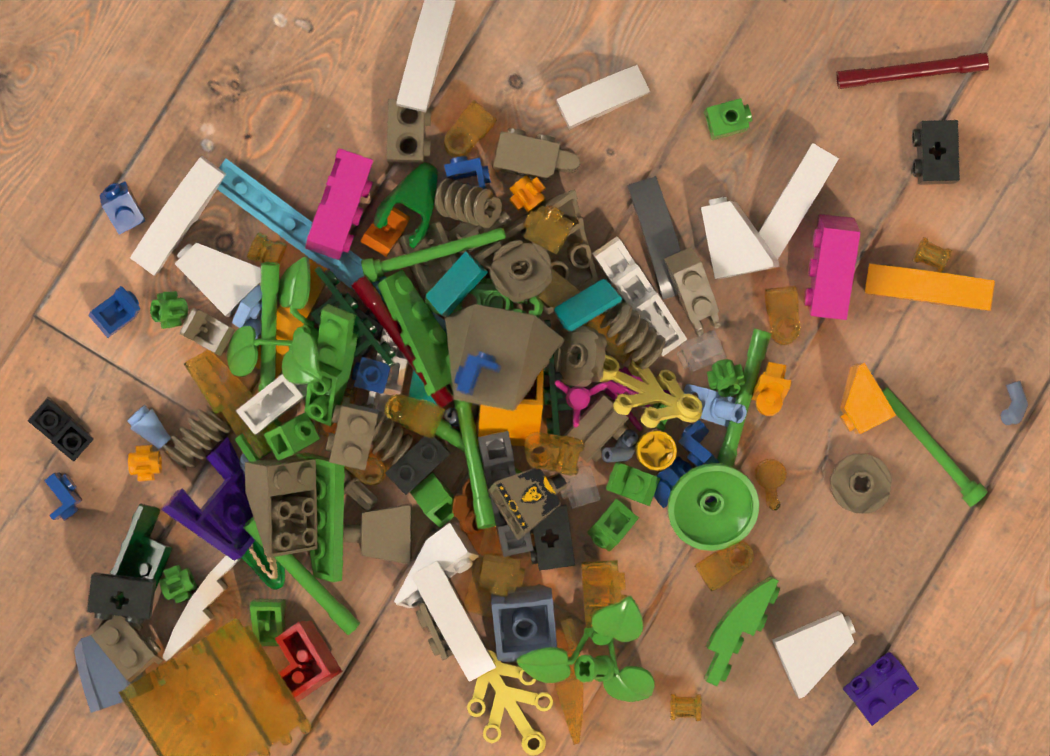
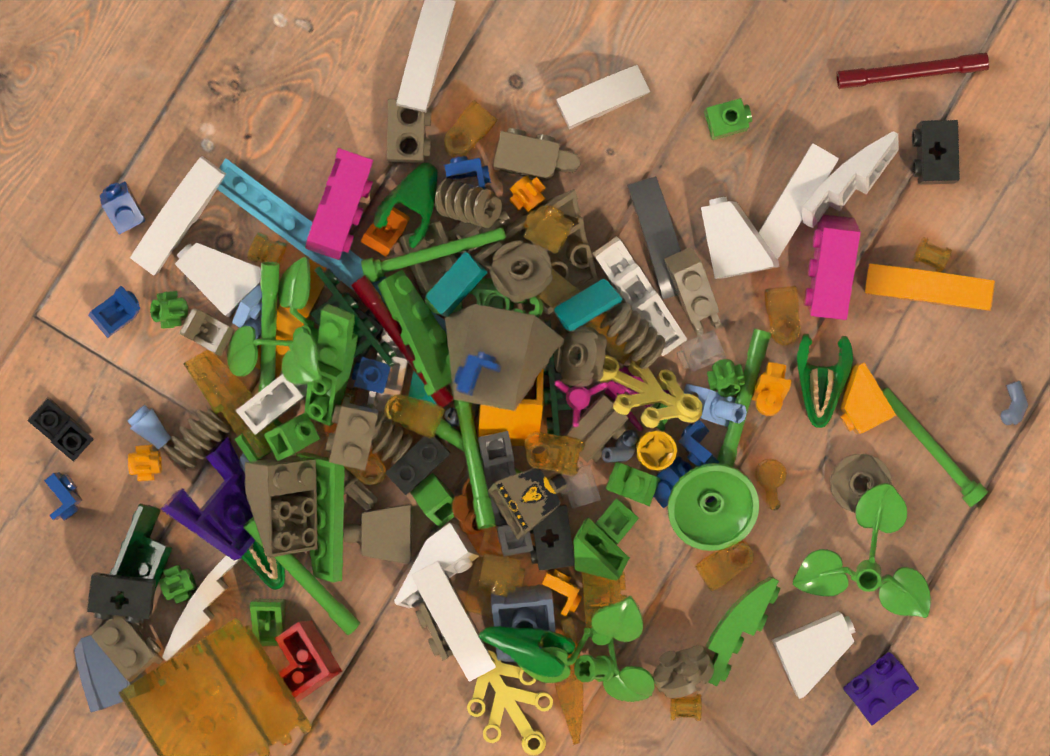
none -> green animal [479,626,576,677]
none -> light orange bracket [542,569,582,616]
none -> bright green slope [574,517,630,581]
none -> dark tan plate [653,645,714,698]
none -> bright green plant [793,483,931,618]
none -> green animal [797,333,853,428]
none -> white slope [802,131,899,228]

